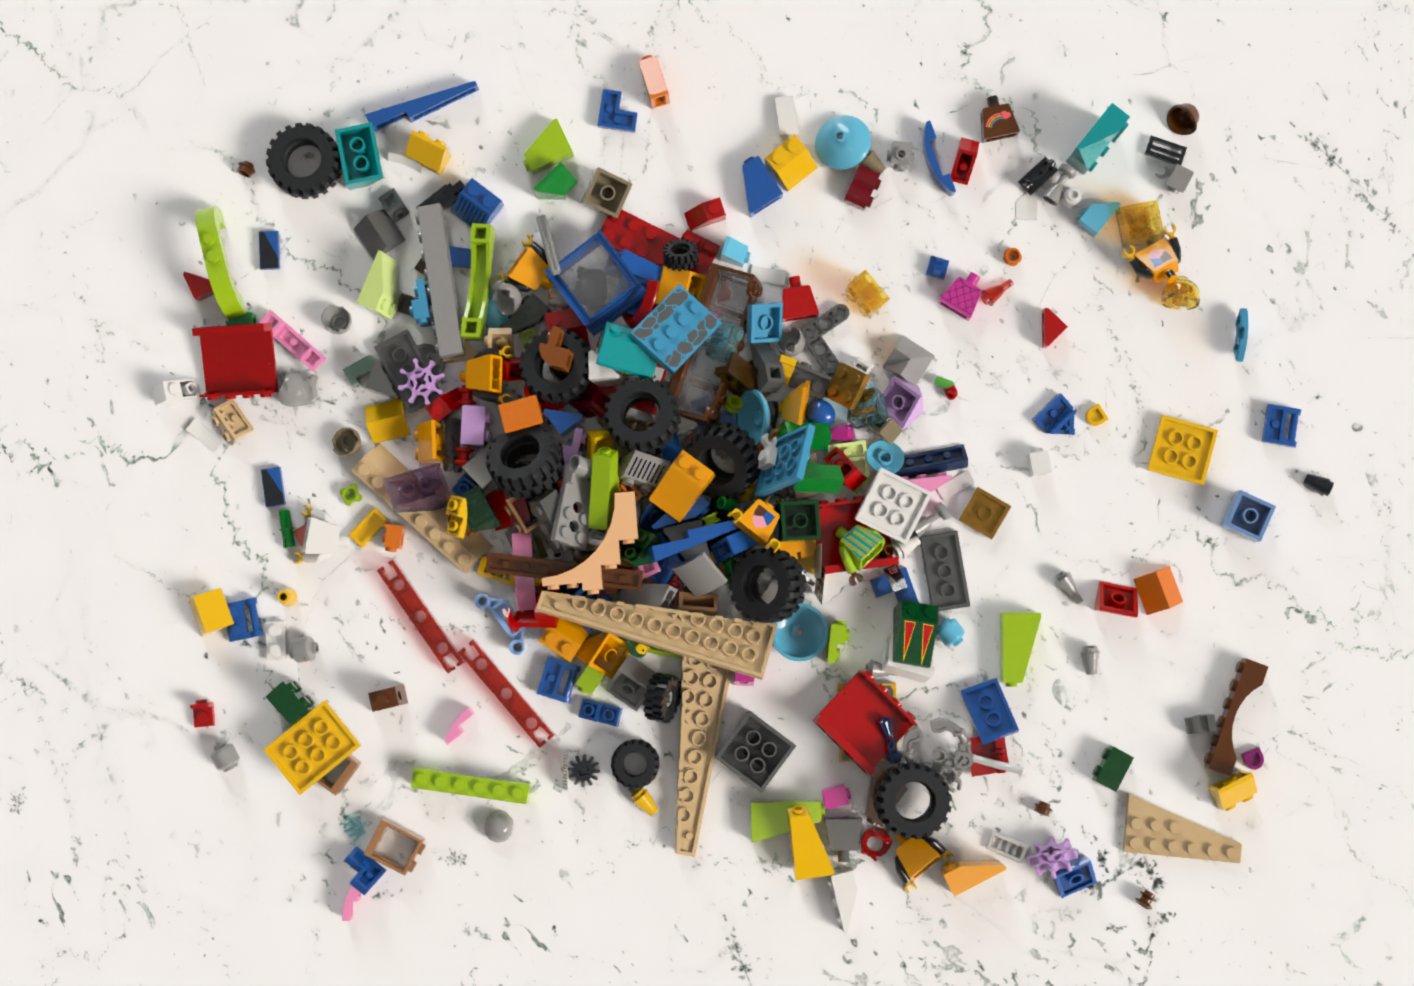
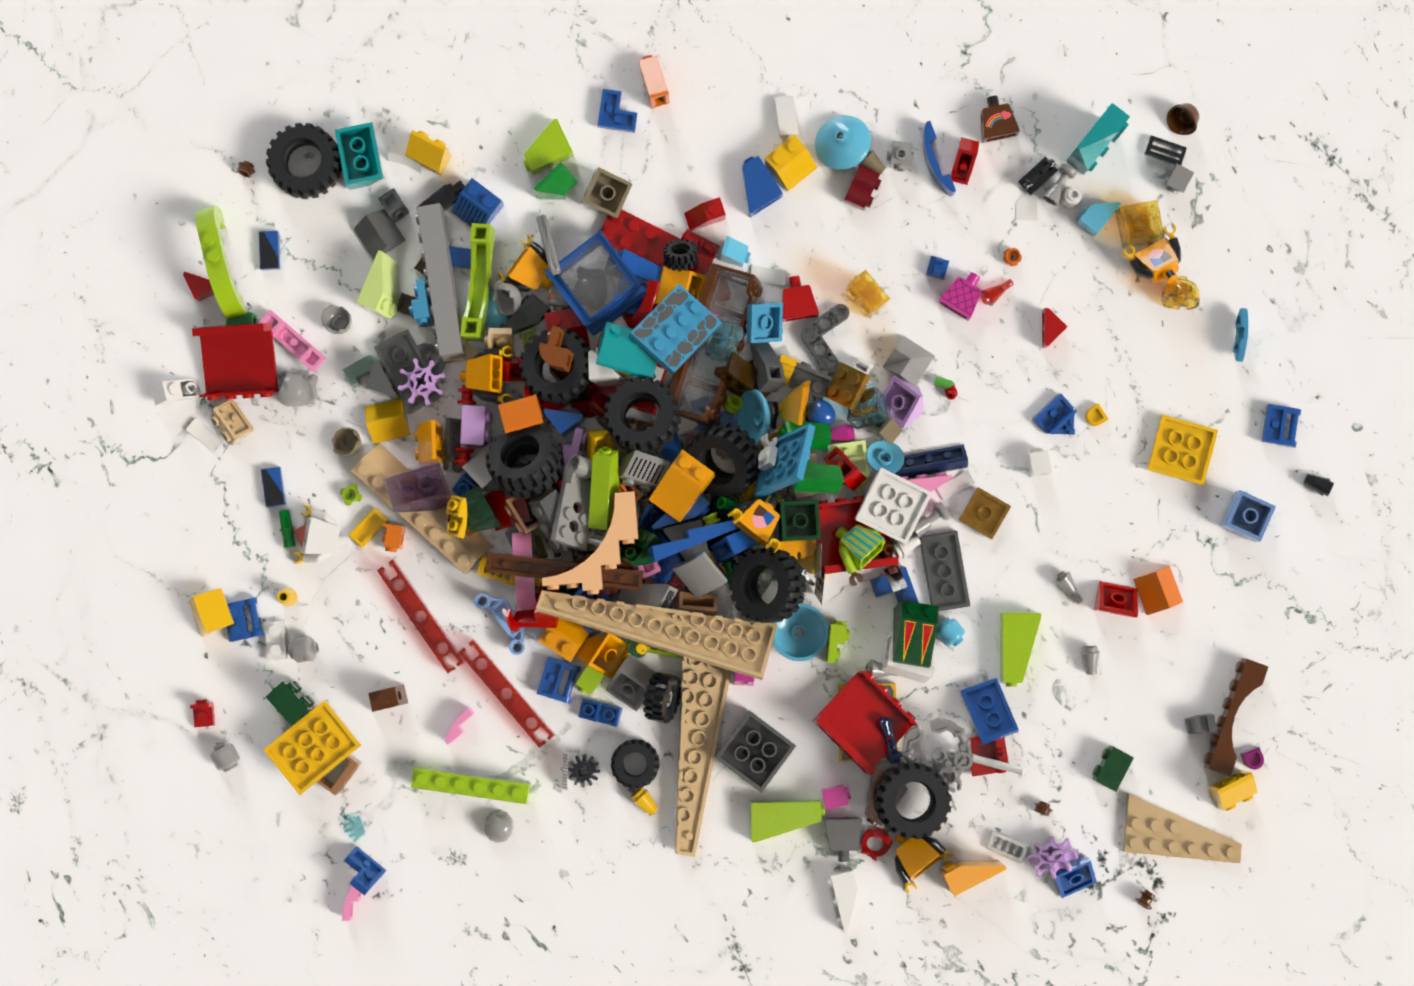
medium nougat window [364,817,426,876] -> none
blue slope [365,81,479,132] -> none
red slope [425,387,462,424] -> none
light grey hair [777,327,806,357] -> none
yellow slope [787,806,834,880] -> none

